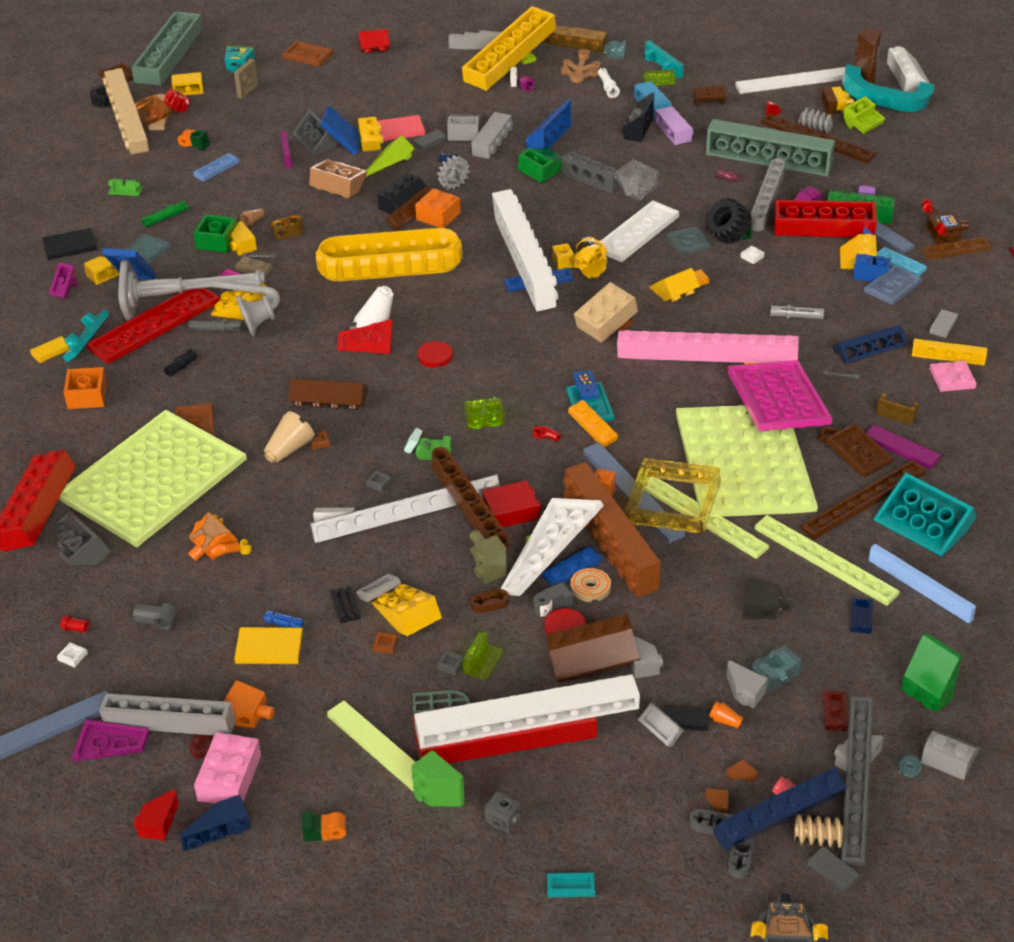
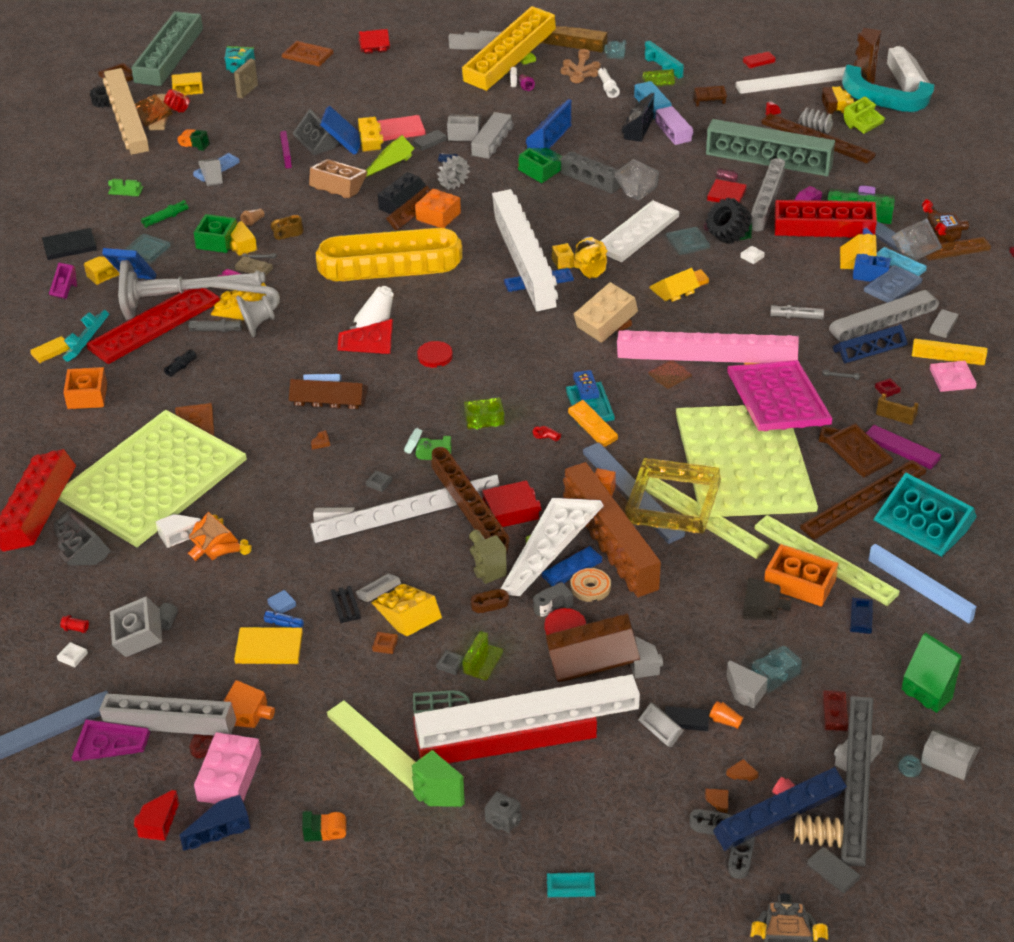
tan cone [264,411,315,463] -> none
none -> light grey brick [110,596,162,657]
none -> white slope [155,514,201,548]
none -> light grey slope [198,159,223,186]
none -> medium blue tile [267,590,296,614]
none -> light blue tile [303,374,342,382]
none -> clear orange piece [648,360,692,389]
none -> red tile [707,179,747,203]
none -> red tile [743,51,776,68]
none -> orange brick [764,544,839,607]
none -> light grey beam [829,290,939,342]
none -> dark red tile [875,378,901,397]
none -> clear slope [892,218,942,261]

